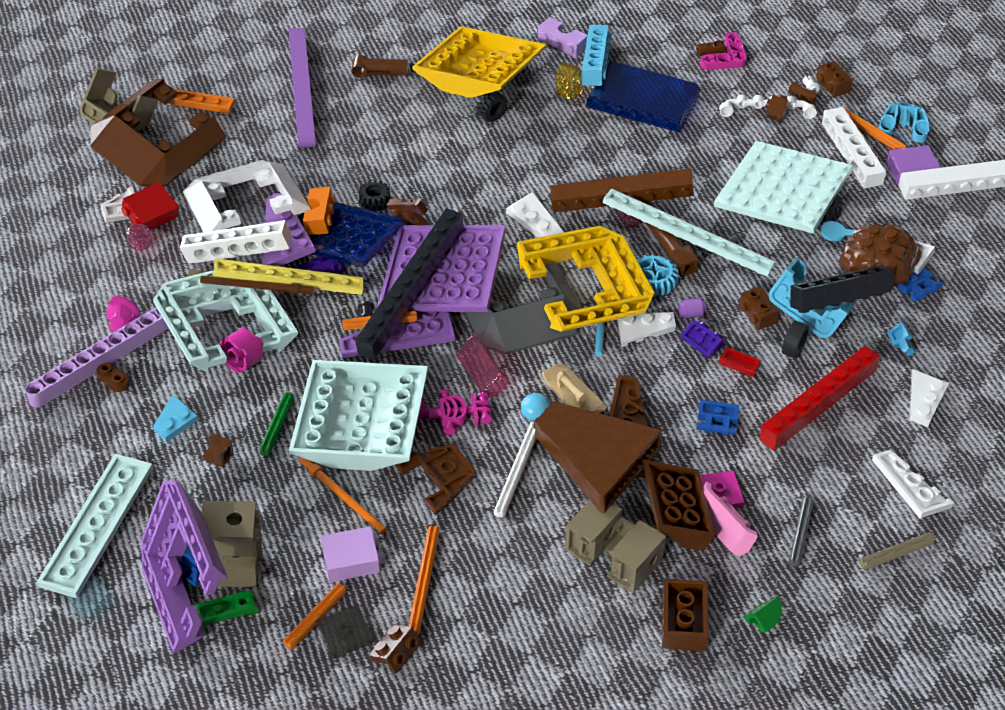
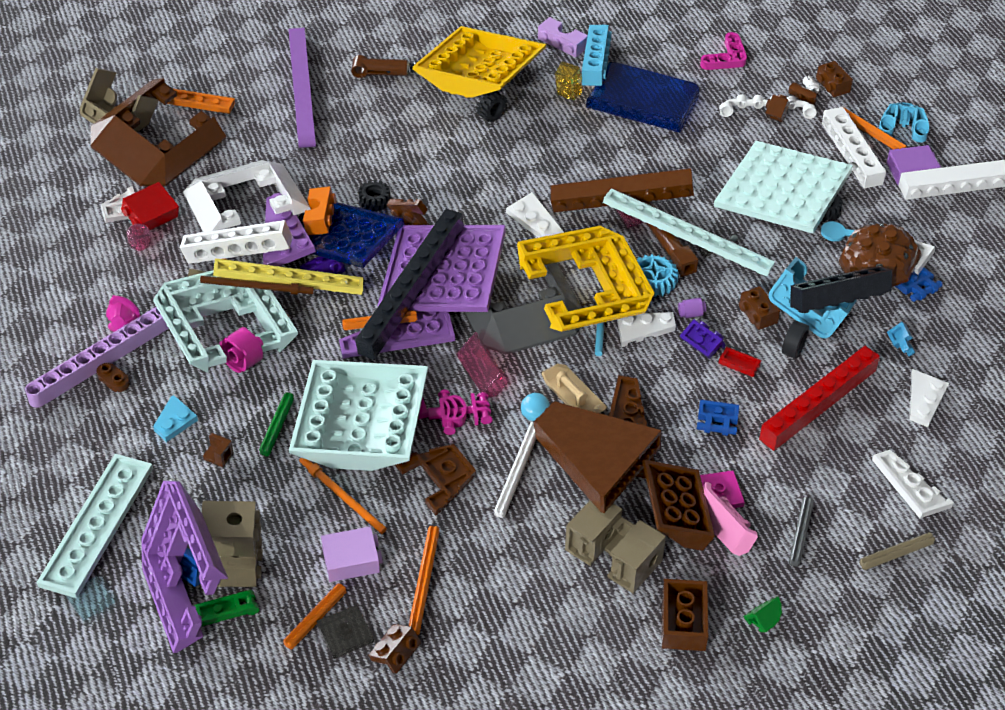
black bush [358,301,374,317] -> none
reddish brown bar [696,40,727,56] -> none

